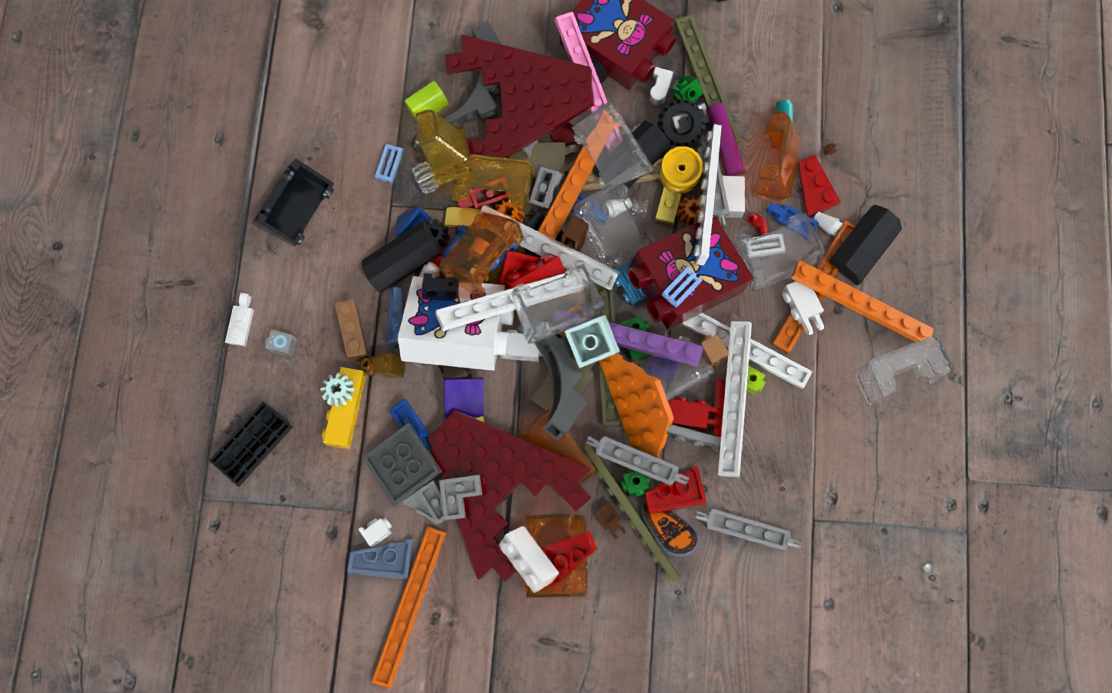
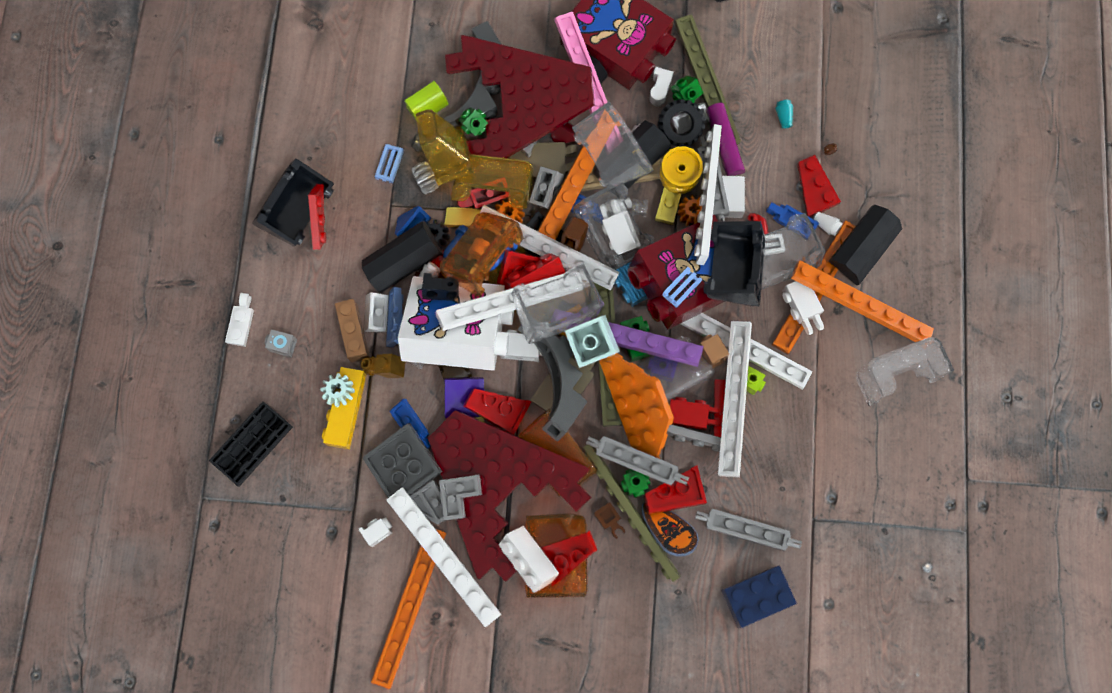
sand blue wing [347,539,414,580] -> none
clear orange windscreen [752,110,801,201] -> none
none -> red wing [308,184,326,250]
none -> white slope [364,292,389,332]
none -> white plate [387,487,501,627]
none -> green brick [458,107,488,136]
none -> red wing [463,389,532,435]
none -> white hinge [600,199,641,256]
none -> black windscreen [704,221,765,306]
none -> dark blue brick [721,565,797,628]

